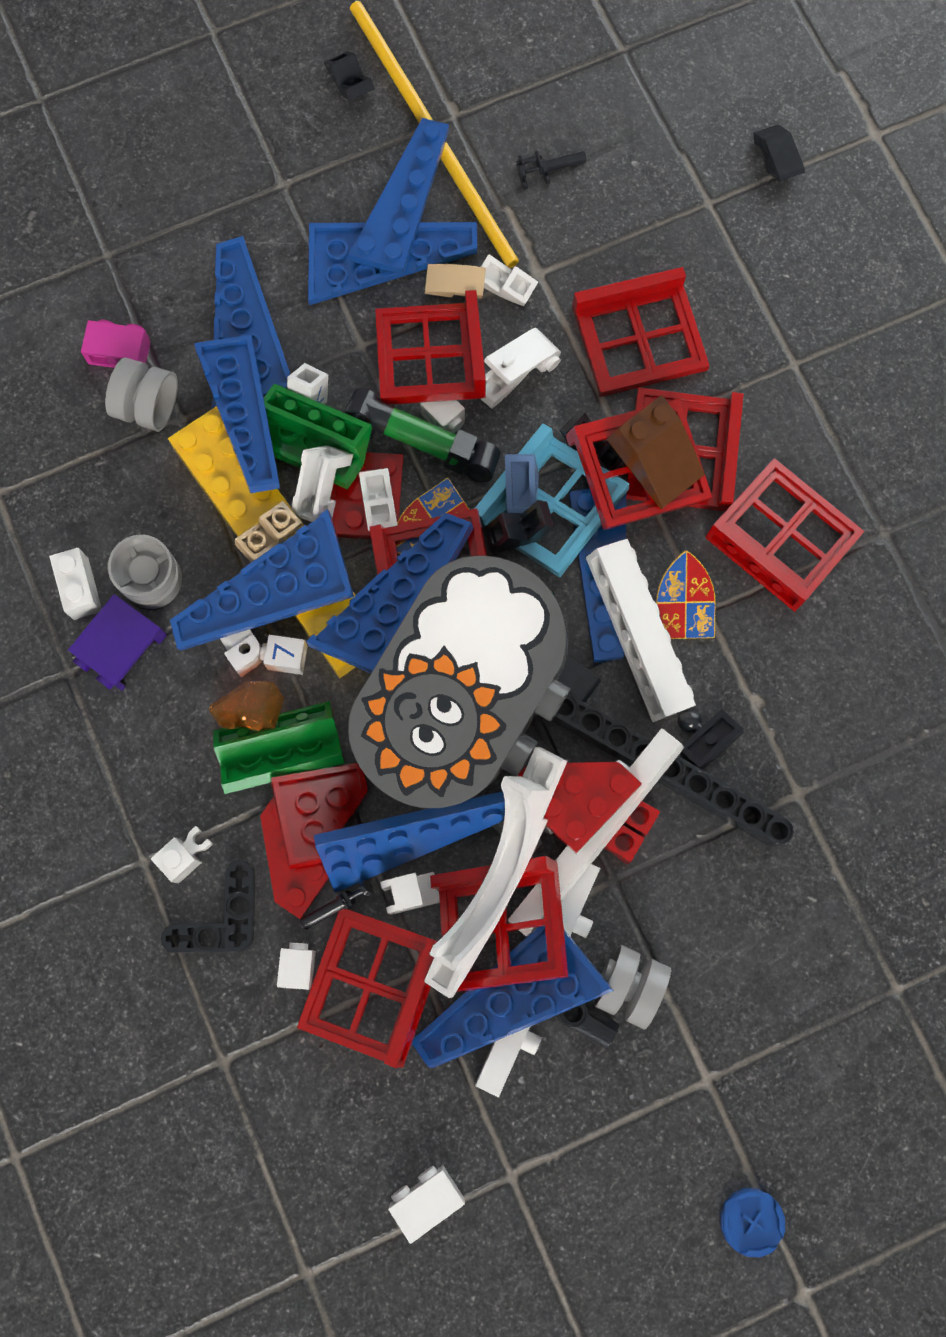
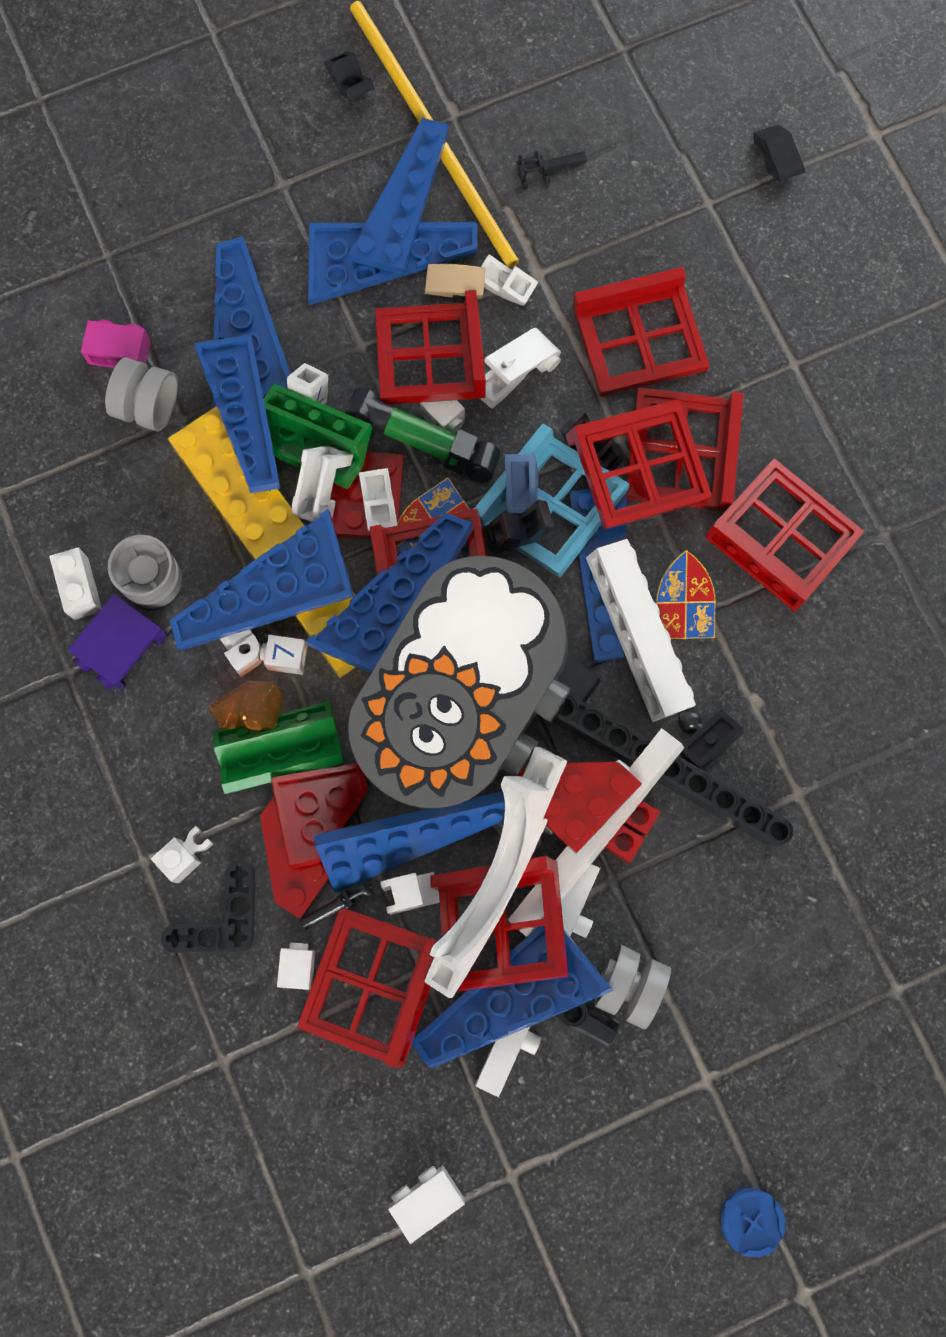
tan slope [235,501,302,562] -> none
reddish brown slope [607,395,705,509] -> none

